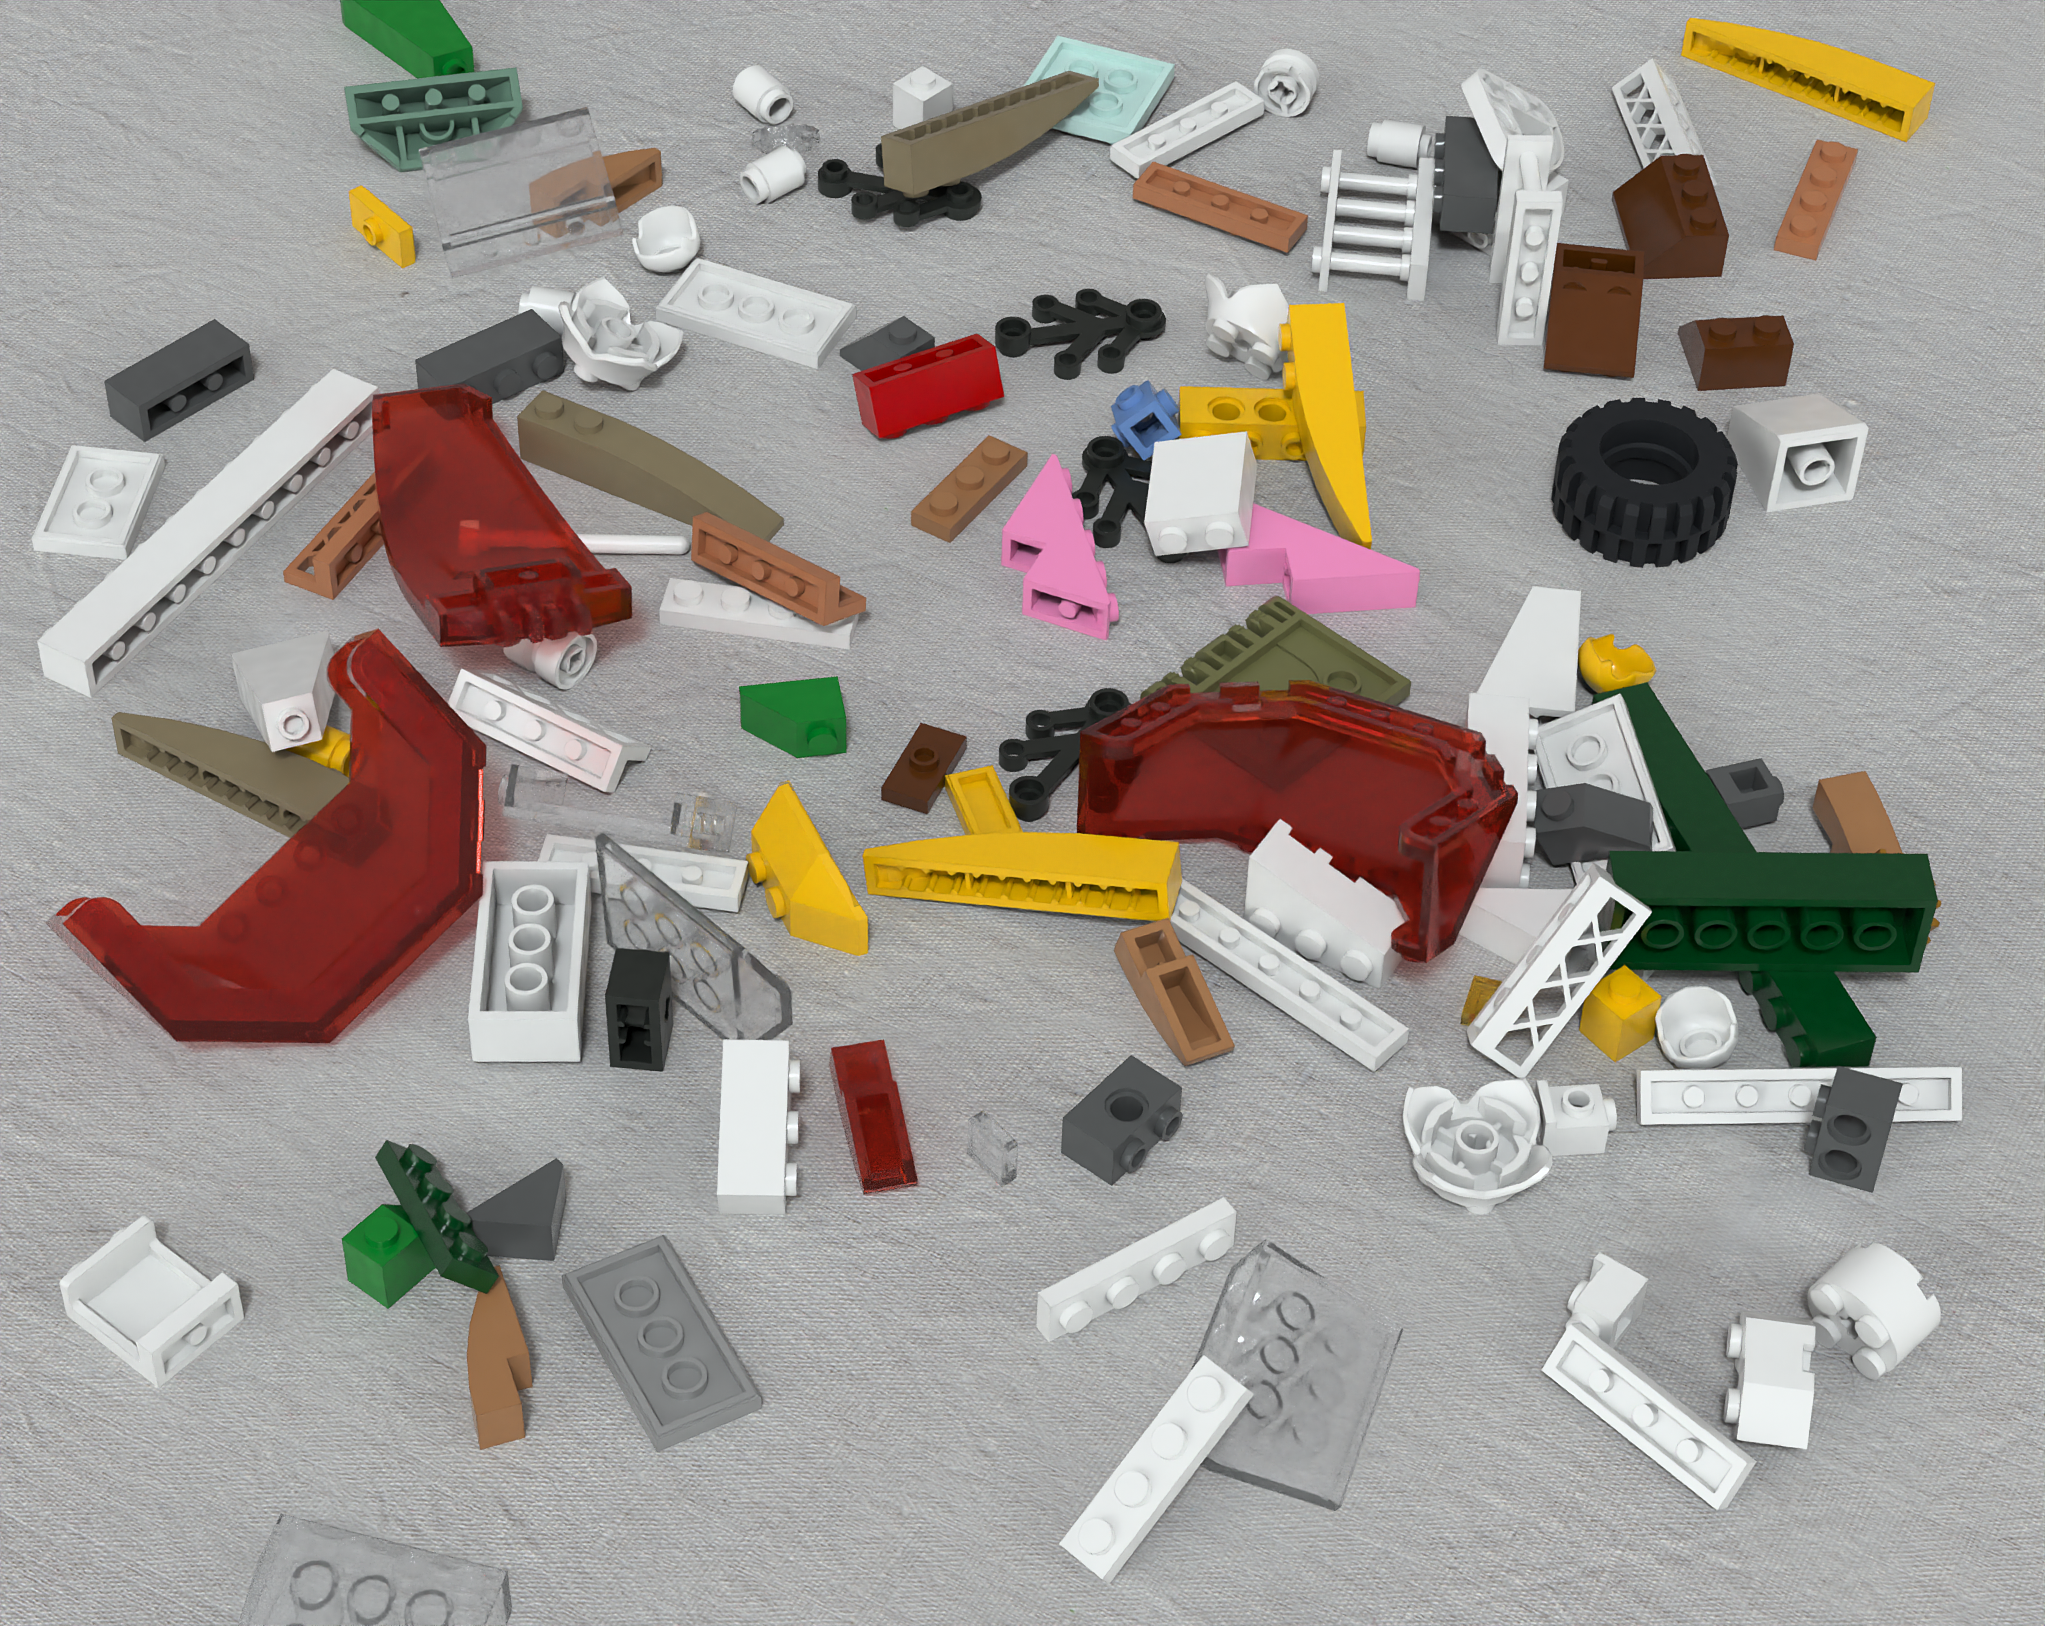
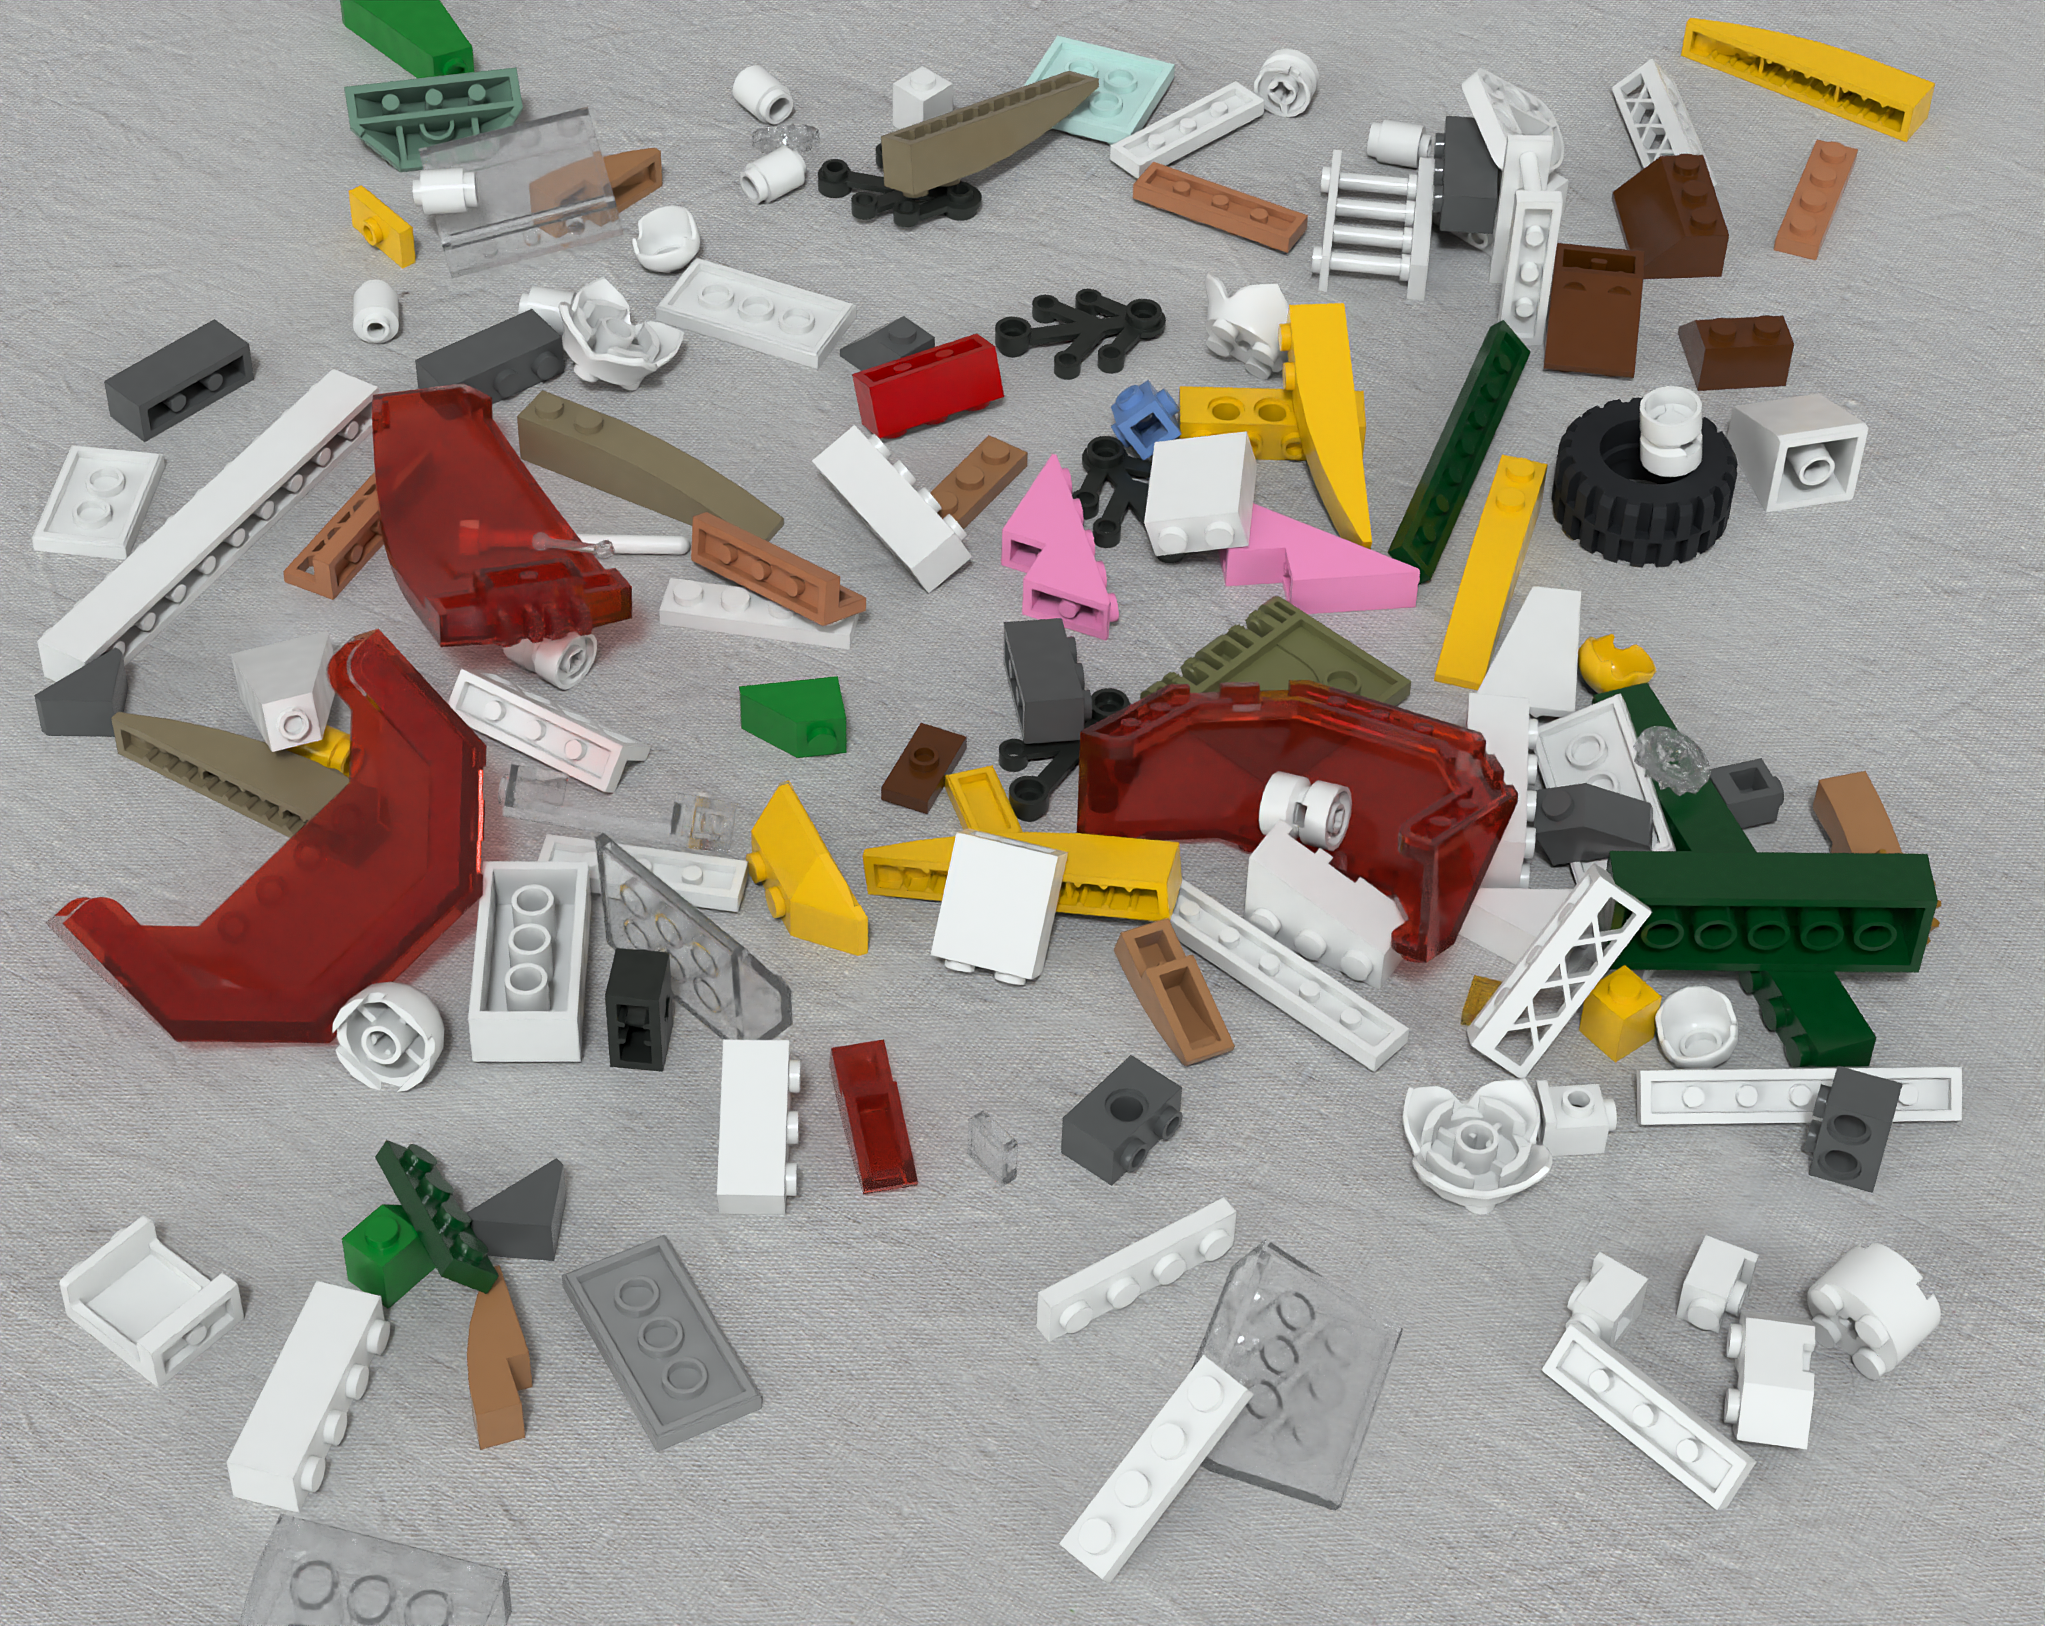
none -> dark grey slope [34,647,129,737]
none -> white brick [227,1281,390,1513]
none -> white cylinder [332,981,444,1092]
none -> white brick [353,279,399,344]
none -> white brick [413,167,479,215]
none -> clear hinge [531,532,615,560]
none -> white brick [812,425,972,594]
none -> white brick [931,828,1068,985]
none -> dark grey brick [1003,618,1092,744]
none -> white wheel [1259,771,1352,851]
none -> dark green plate [1387,320,1531,585]
none -> yellow slope [1434,454,1548,691]
none -> clear gear [1633,726,1711,796]
none -> white wheel [1640,386,1702,477]
none -> white brick [1676,1235,1759,1333]

